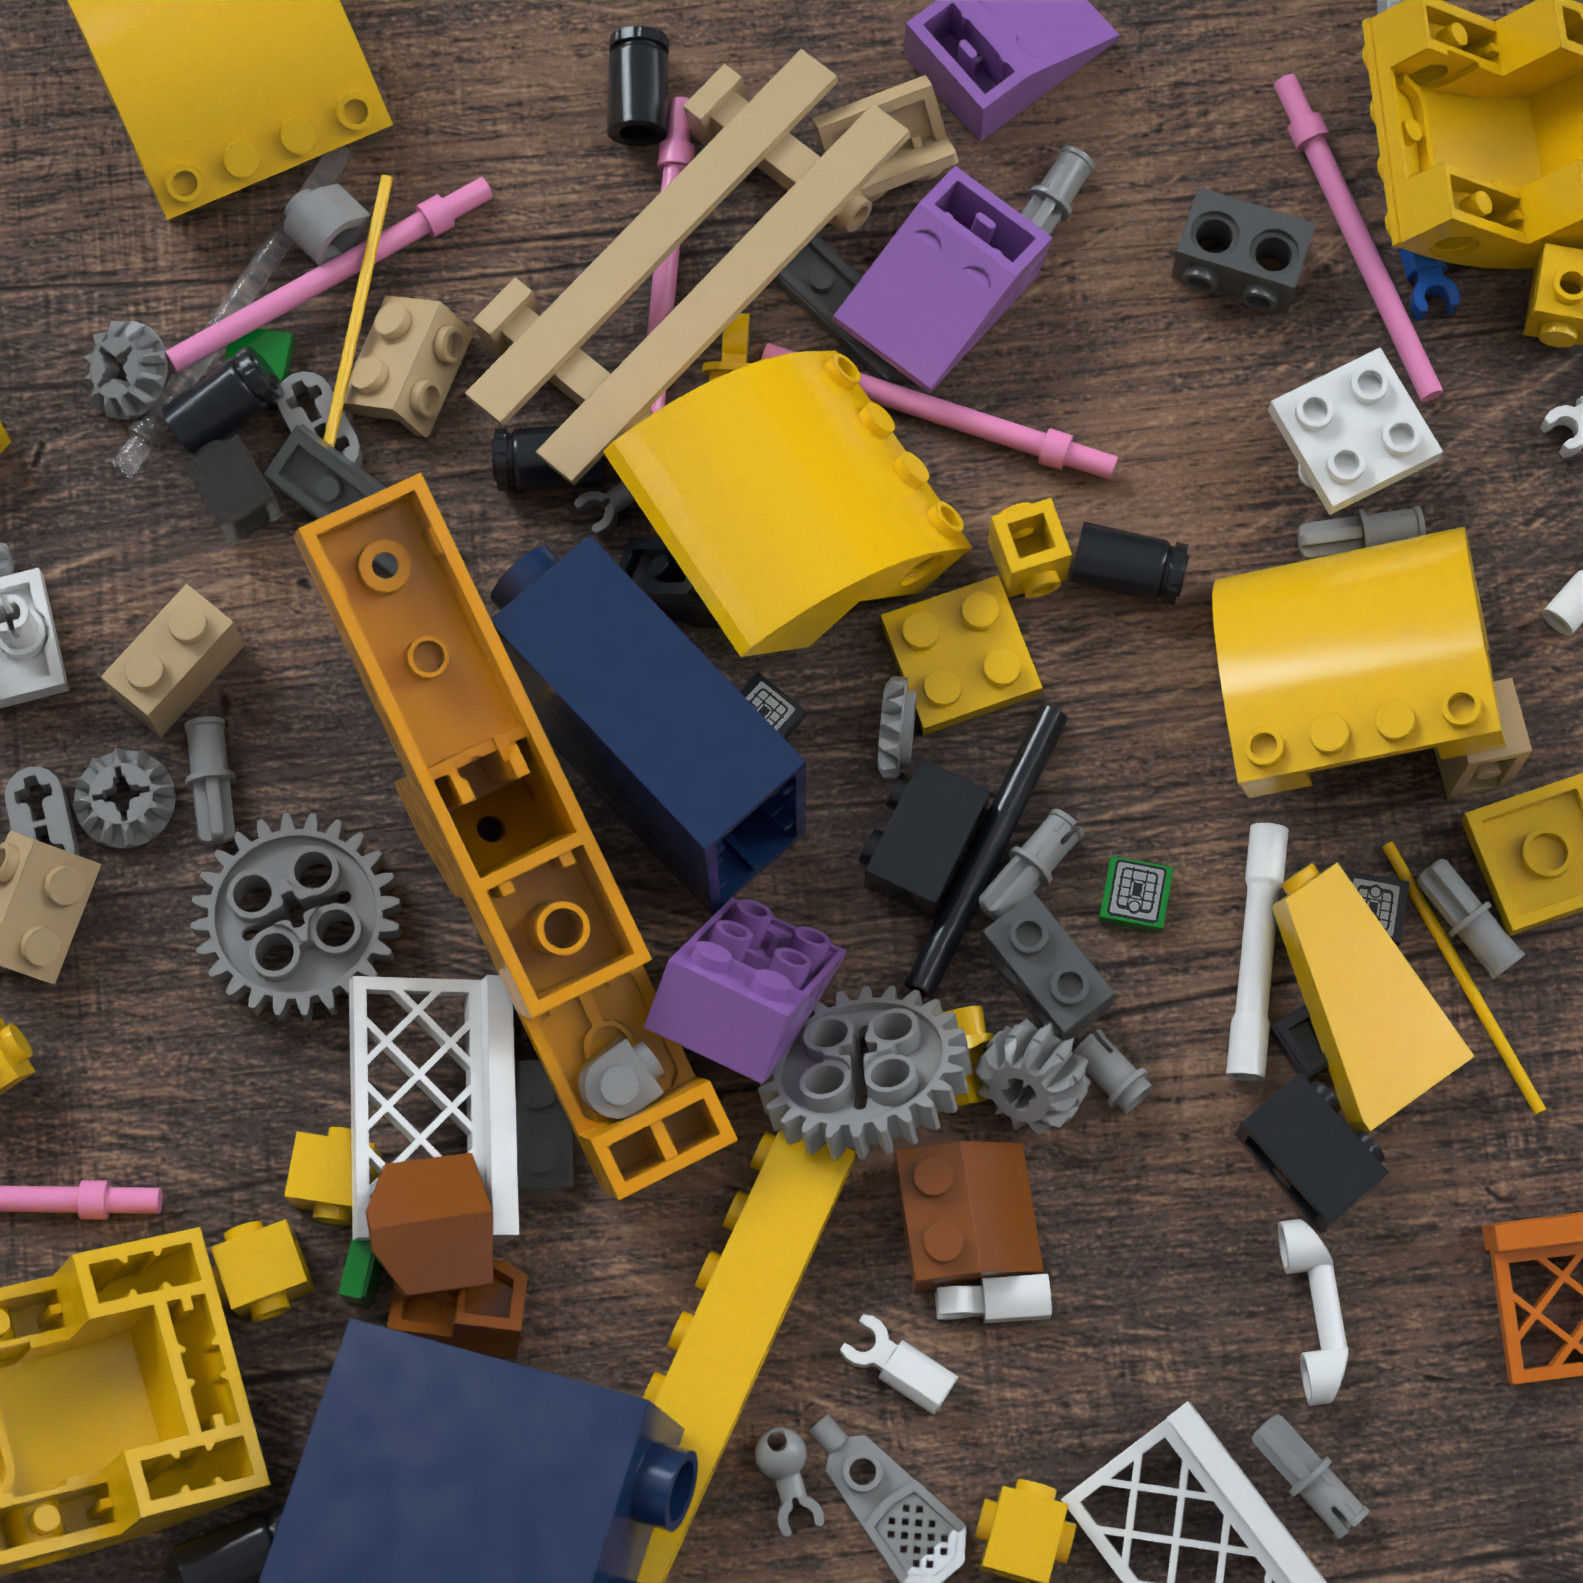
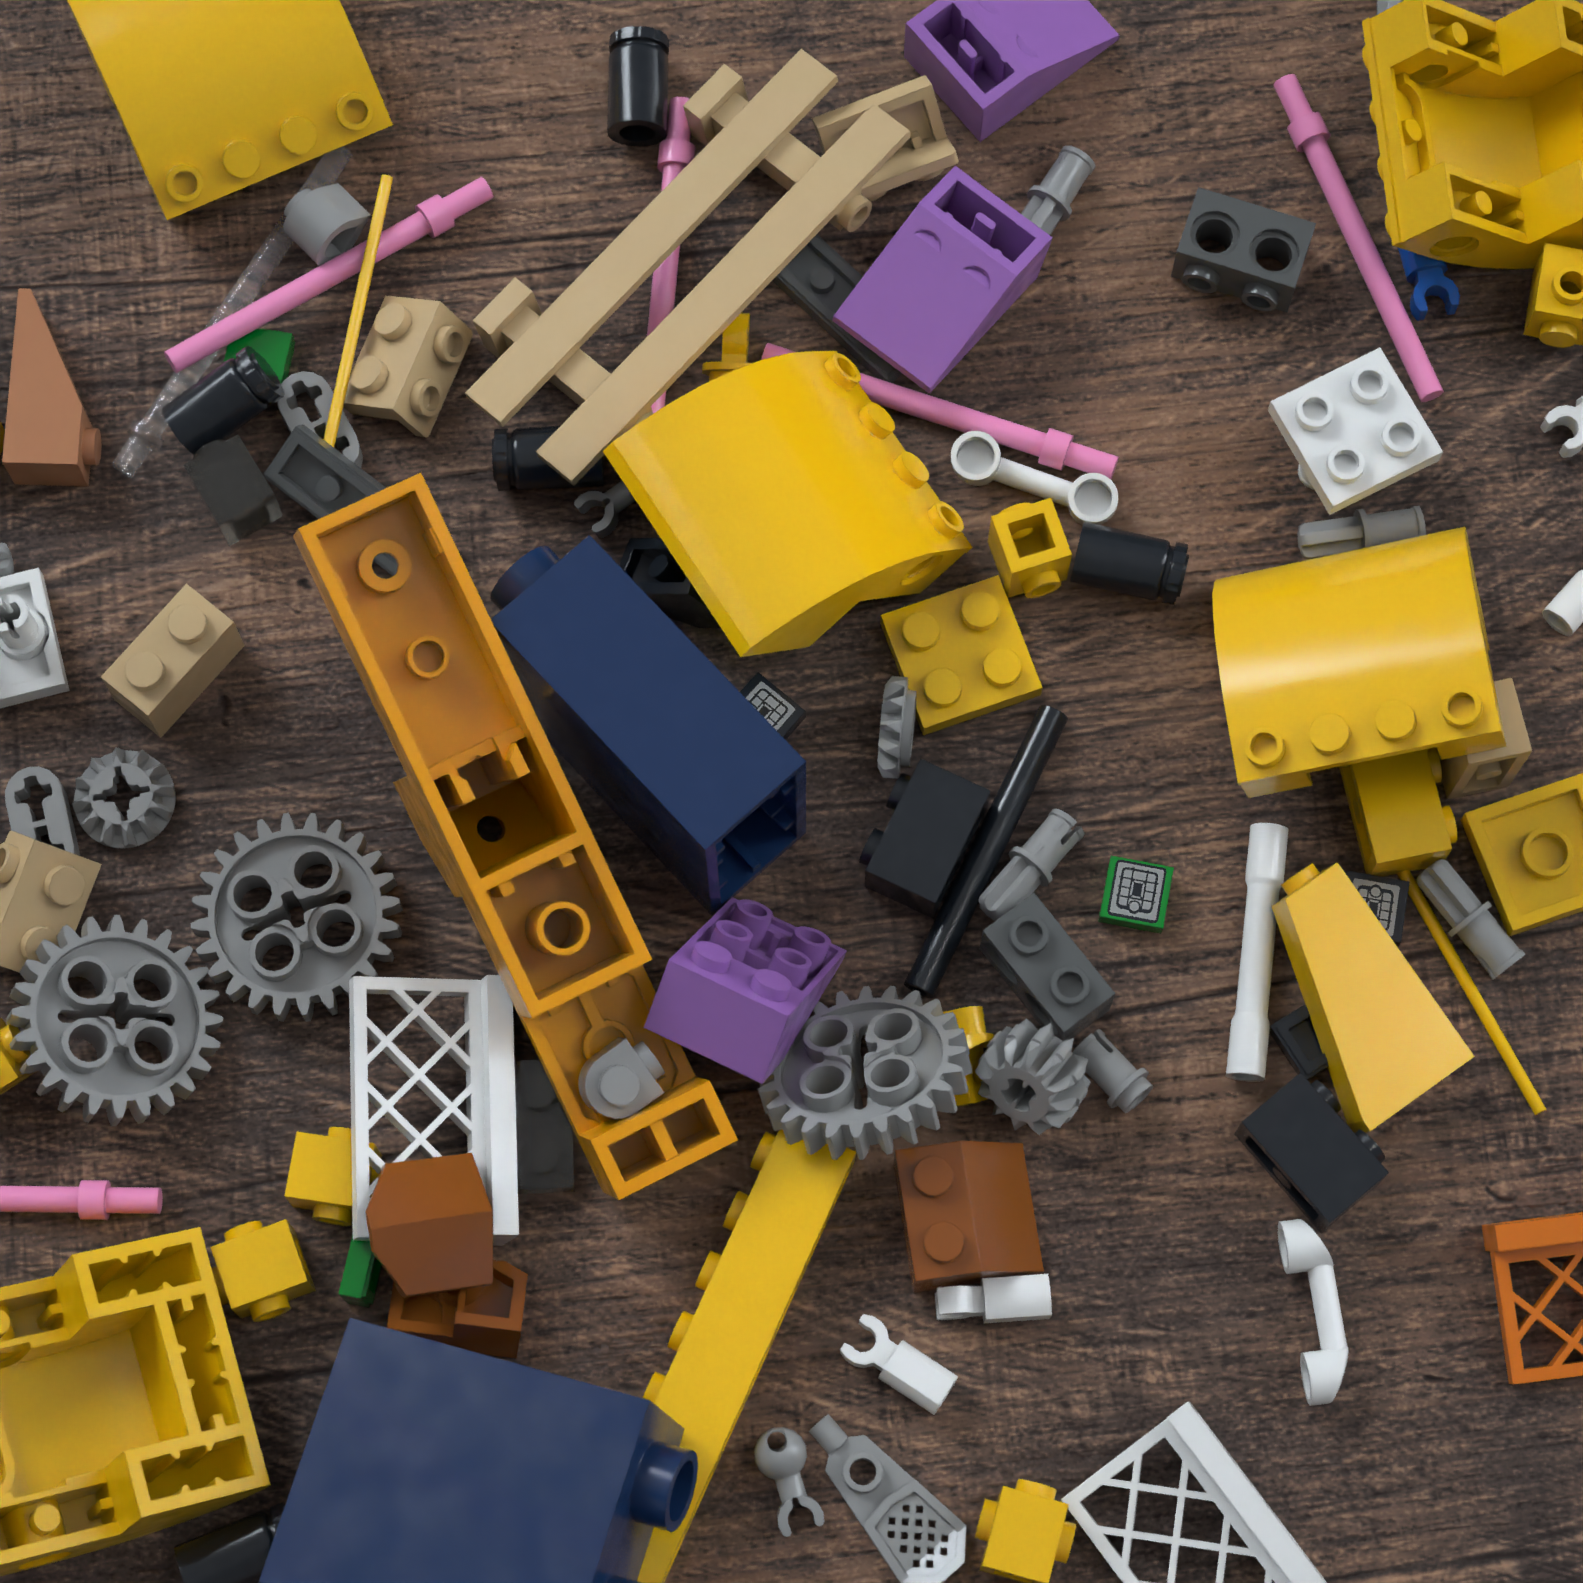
light grey gear [81,321,167,420] -> none
light grey axle [184,716,237,845] -> none
light grey axle [1252,1414,1370,1540] -> none
none -> nougat slope [2,288,102,487]
none -> light grey gear [6,915,223,1126]
none -> white bar [951,431,1118,525]
none -> yellow brick [1339,748,1457,877]

